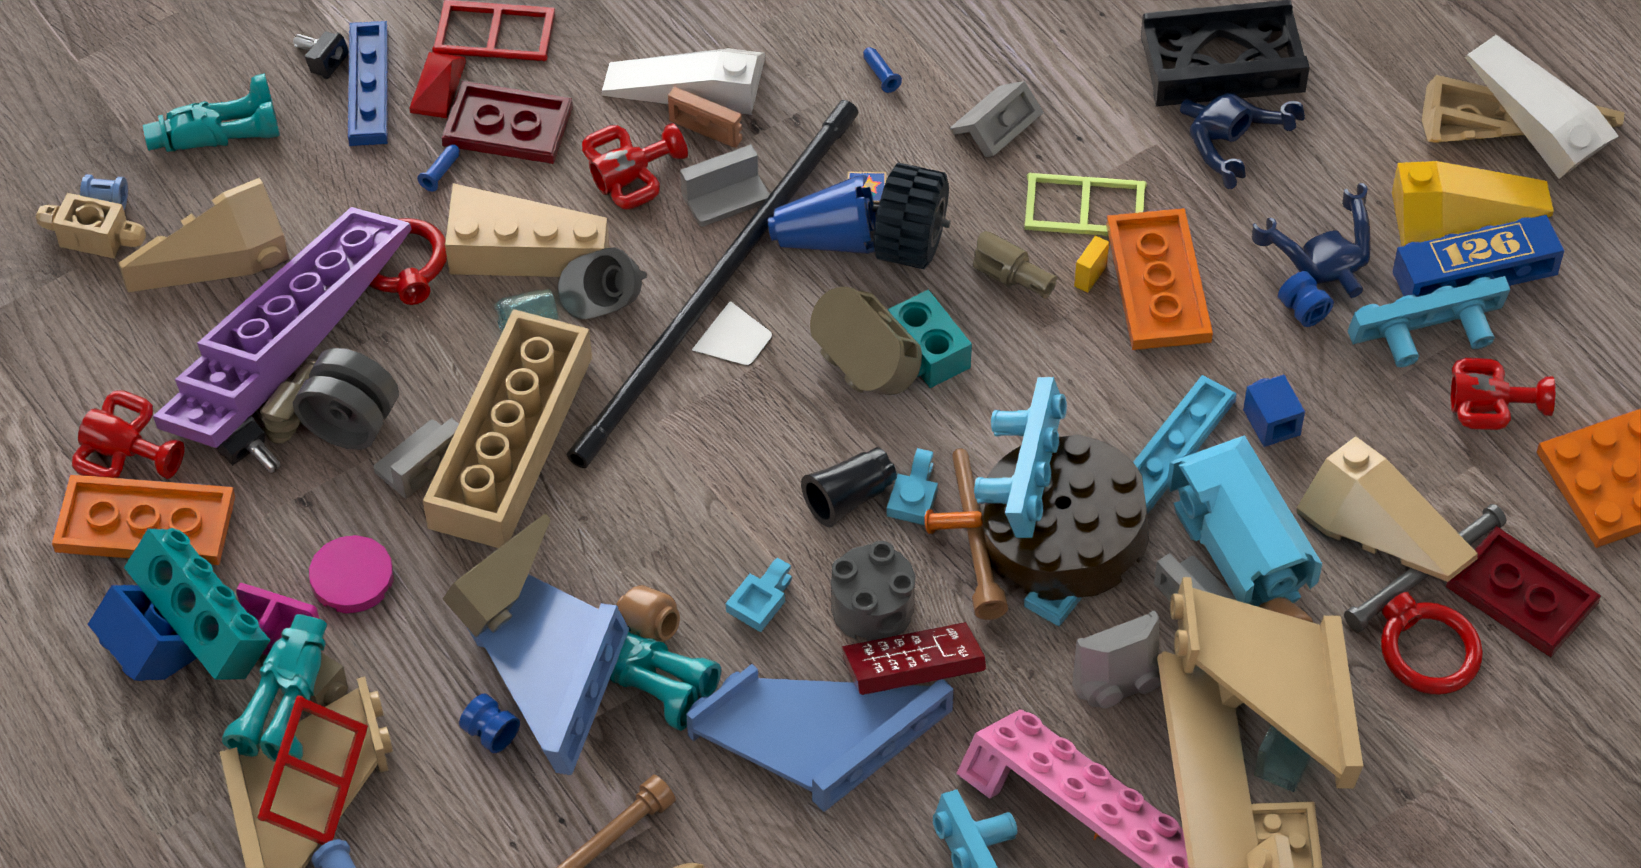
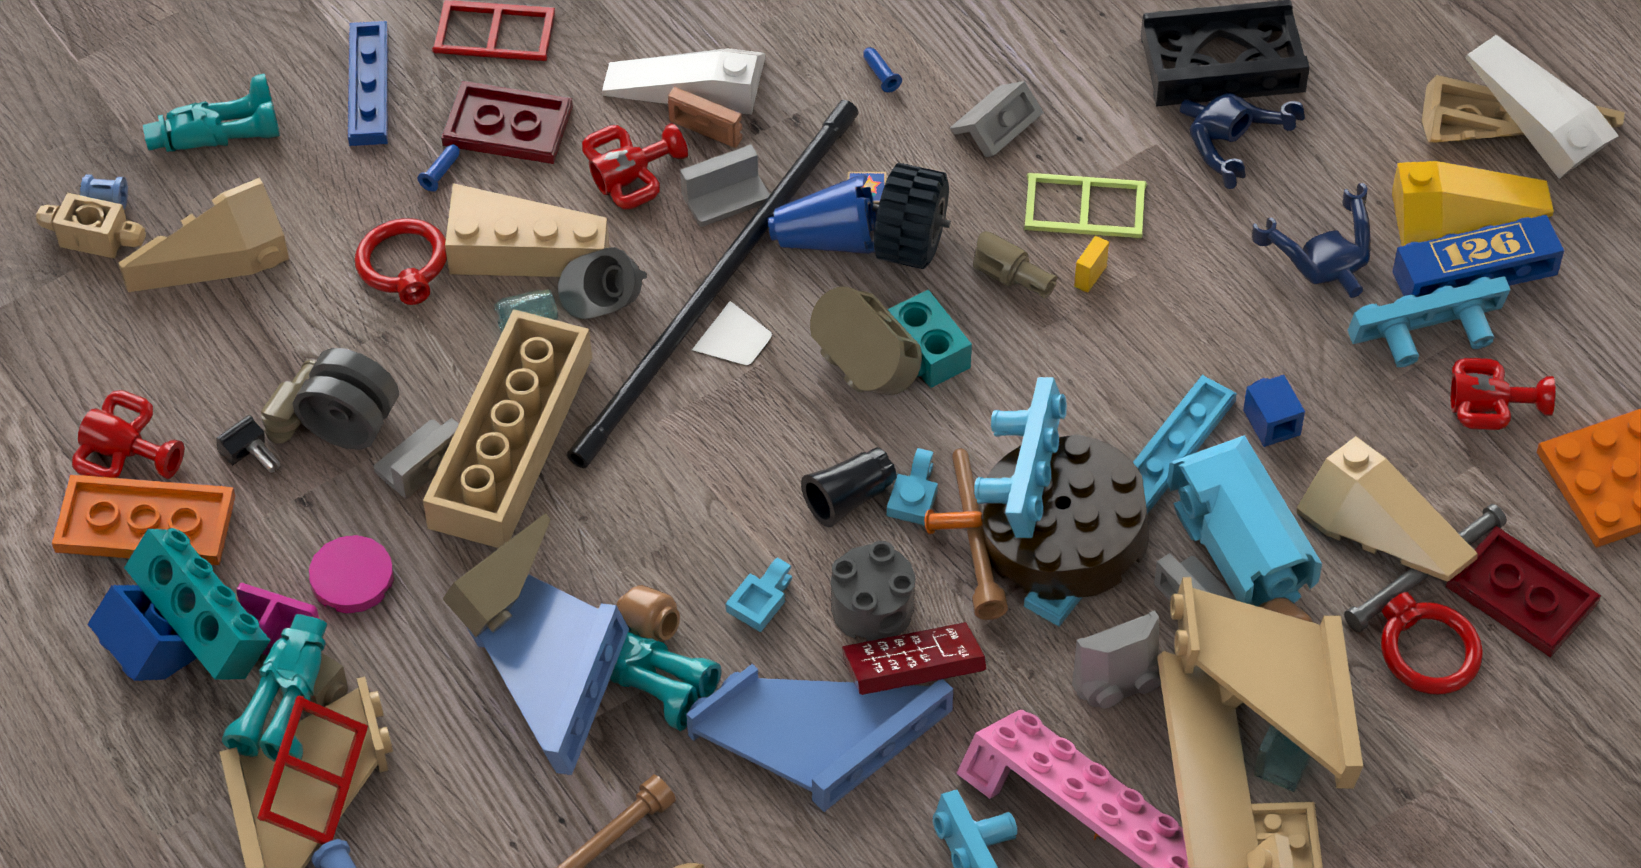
medium lavender slope [153,207,412,448] -> none
black piece [293,31,349,79] -> none
red slope [409,52,466,118] -> none
blue wheel [459,693,520,754] -> none
orange plate [1106,208,1213,350] -> none
blue wheel [1278,271,1334,327] -> none

